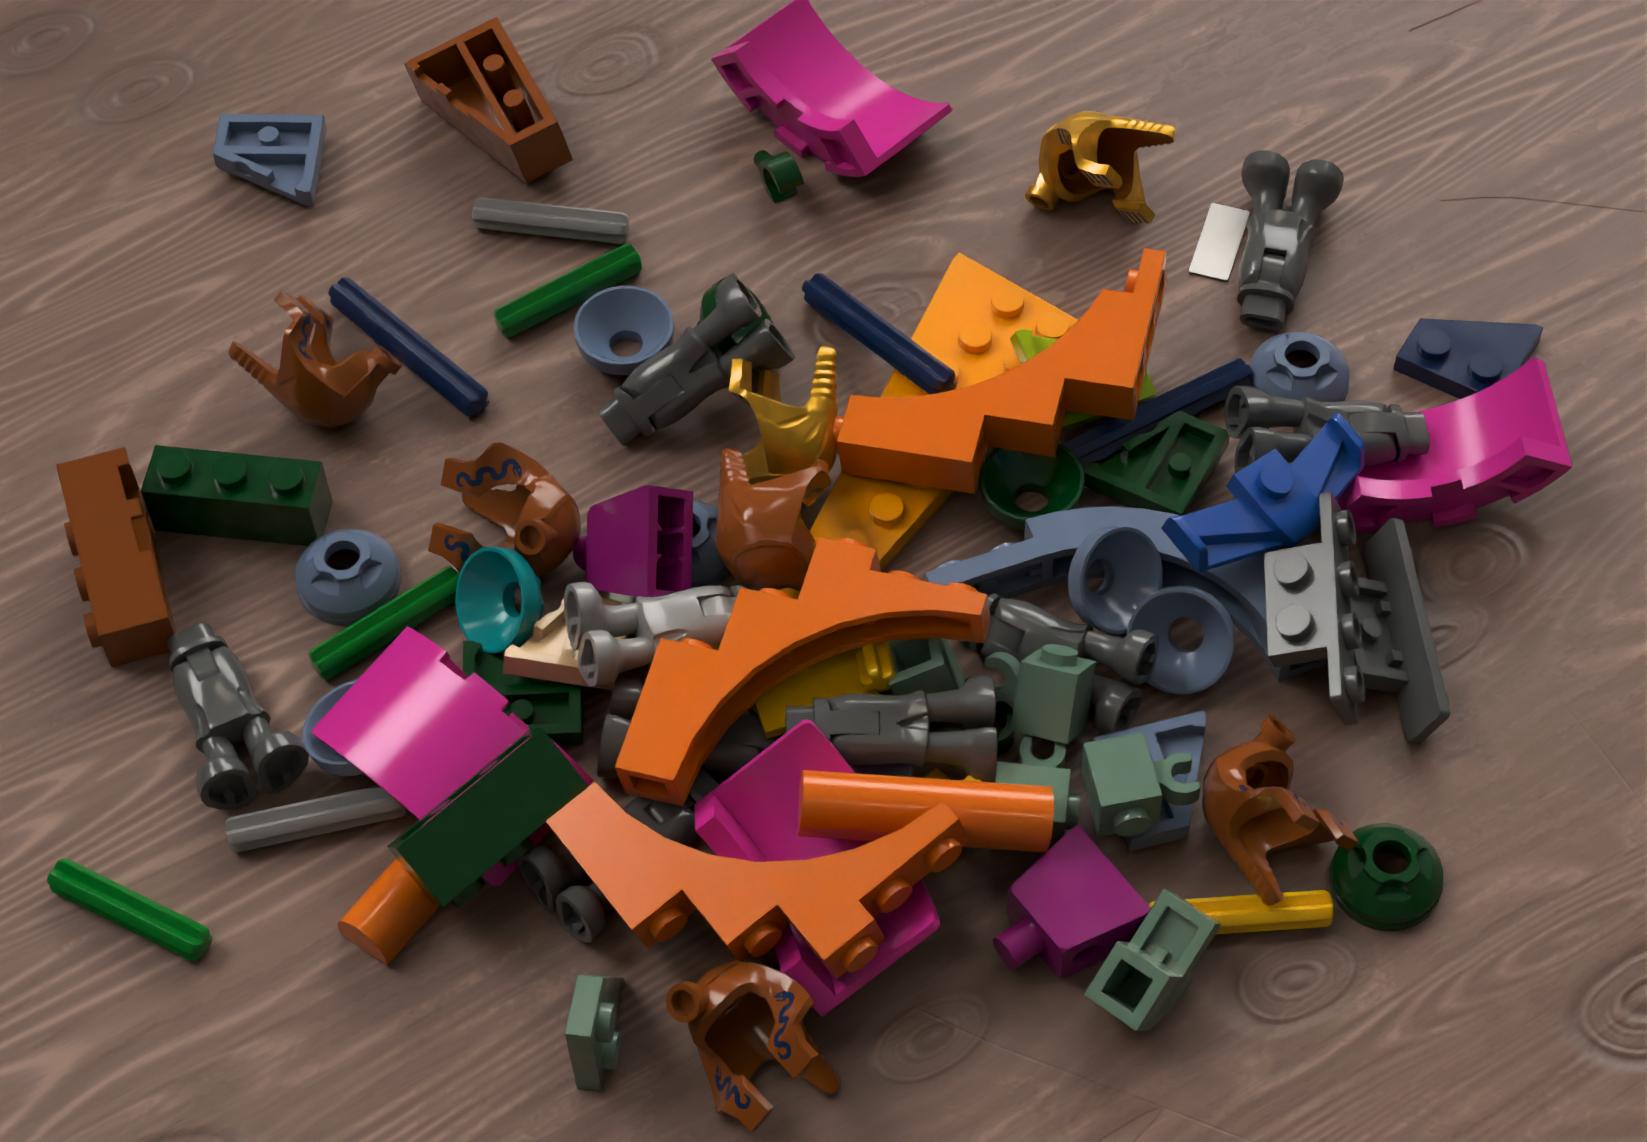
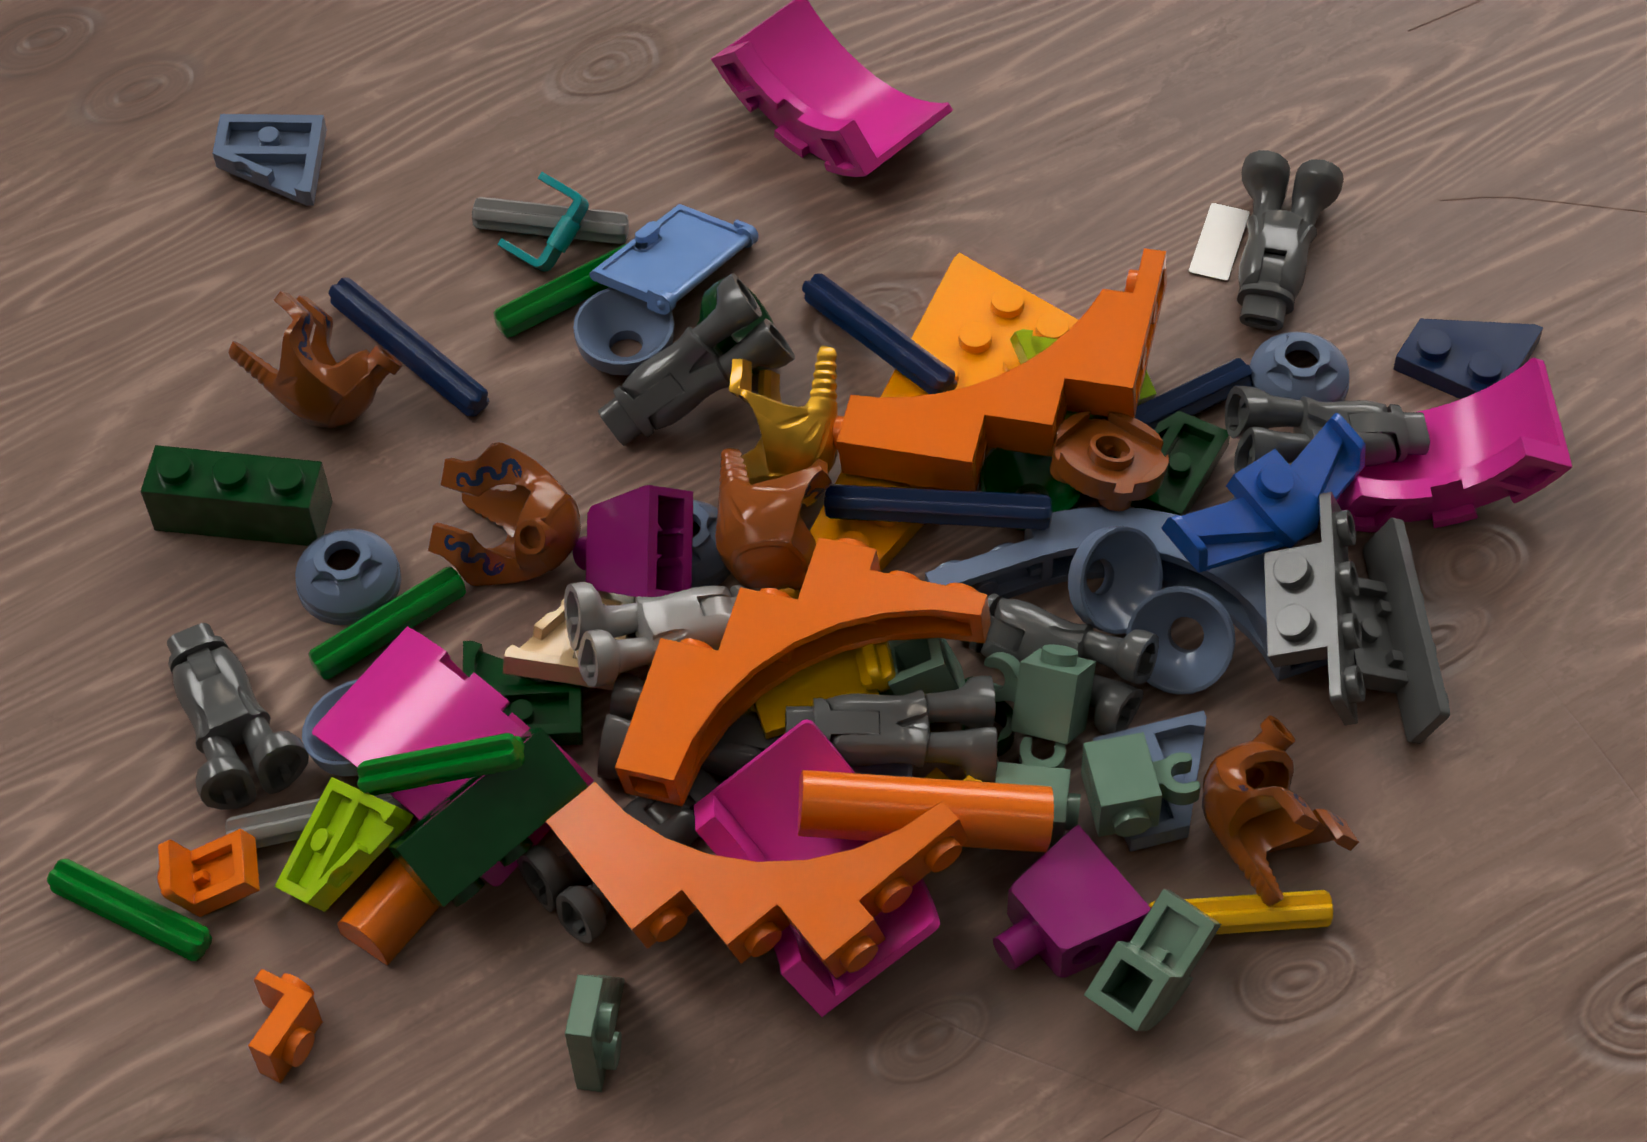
dark orange wedge [56,447,176,667] -> none
dark orange wedge [404,17,573,184] -> none
teal piece [455,547,545,654] -> none
dark orange piece [666,960,841,1132] -> none
dark green piece [753,150,804,203] -> none
pearl gold piece [1025,111,1175,224] -> none
dark green piece [1329,823,1443,931] -> none
none -> orange bracket [157,828,260,917]
none -> orange bracket [248,969,323,1084]
none -> lime wing [274,777,414,912]
none -> green axle [357,733,525,796]
none -> teal piece [497,172,589,272]
none -> medium blue door [589,204,759,315]
none -> dark blue axle [824,484,1053,530]
none -> dark orange plate [1050,411,1169,511]

